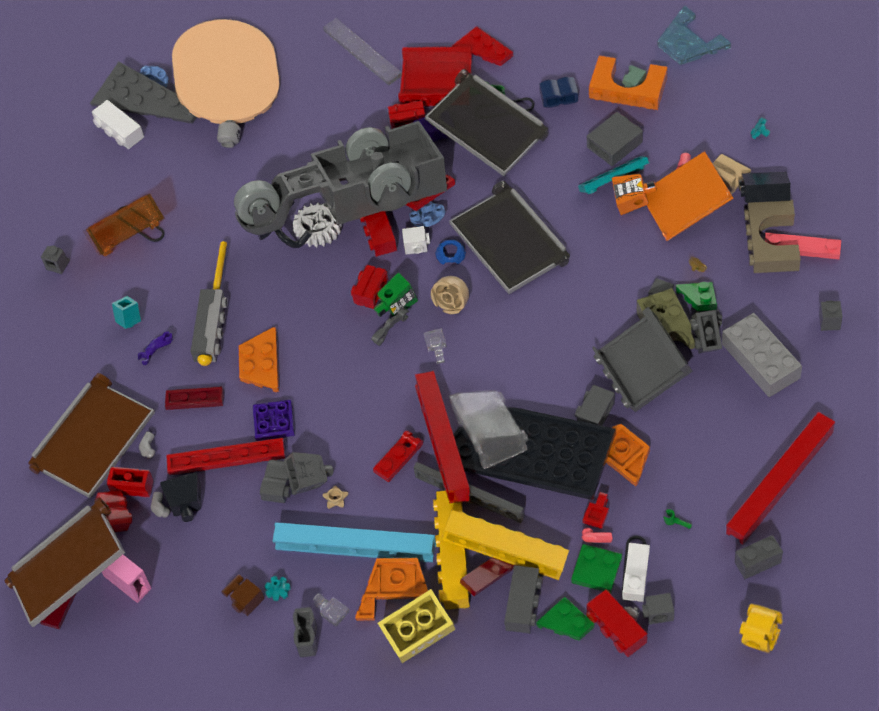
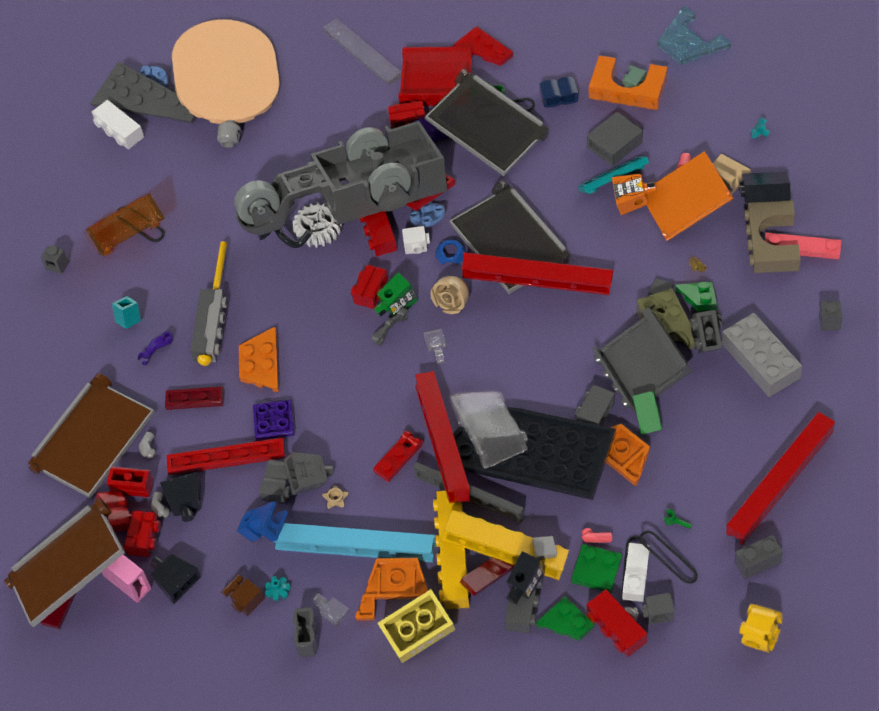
red plate [583,492,609,529] -> none
none -> red brick [124,511,161,557]
none -> black torso [150,554,201,604]
none -> blue piece [237,501,288,542]
none -> red tile [462,253,613,295]
none -> black torso [506,551,545,605]
none -> light grey tile [532,536,557,559]
none -> green slope [632,391,662,434]
none -> black piece [639,530,698,584]

